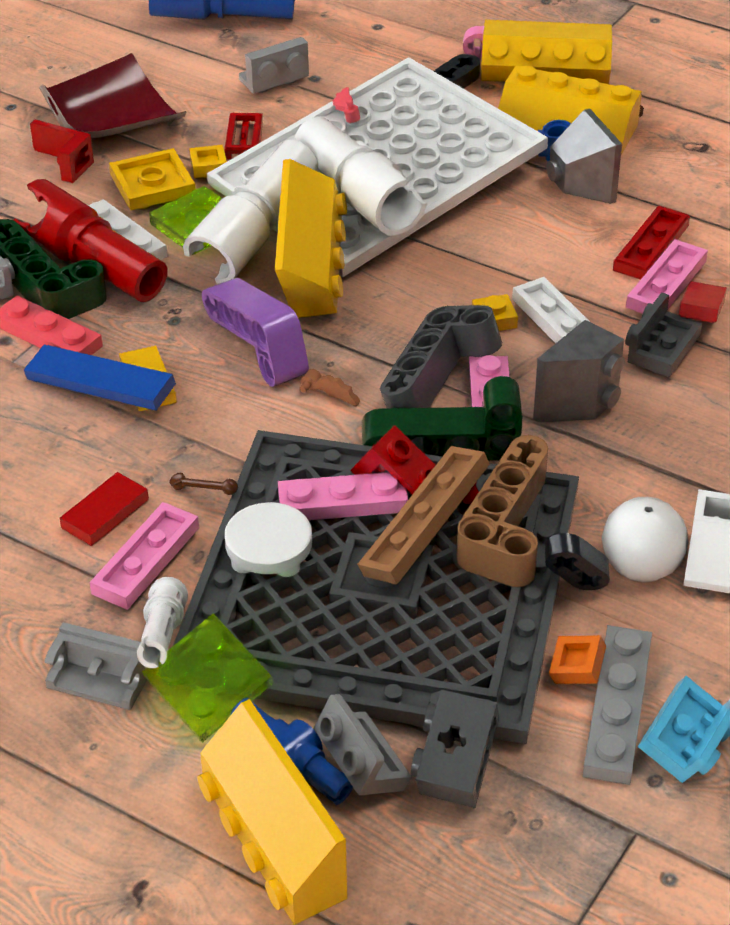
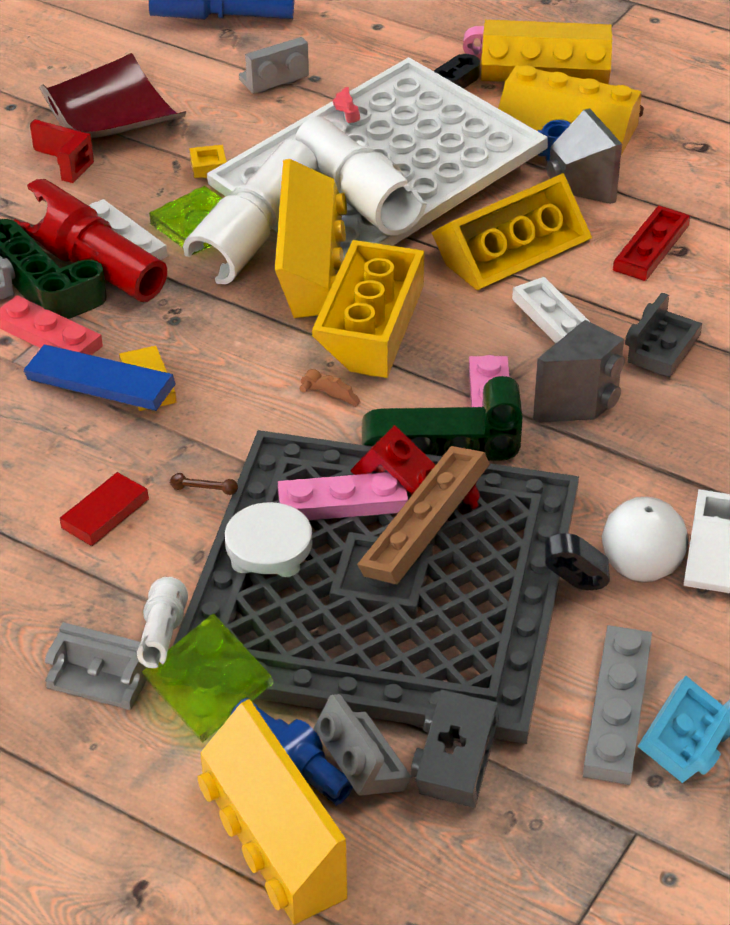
bright pink plate [90,502,199,610] -> none
yellow plate [109,148,196,211] -> none
medium lavender beam [202,278,309,387] -> none
red tile [224,113,263,160] -> none
dark grey beam [380,305,503,408] -> none
medium nougat beam [456,435,548,587] -> none
yellow plate [472,294,518,331] -> none
orange plate [549,635,606,684] -> none
bright pink plate [626,239,708,314] -> none
red tile [679,281,727,323] -> none
none -> yellow slope [312,240,424,378]
none -> yellow slope [431,173,592,290]

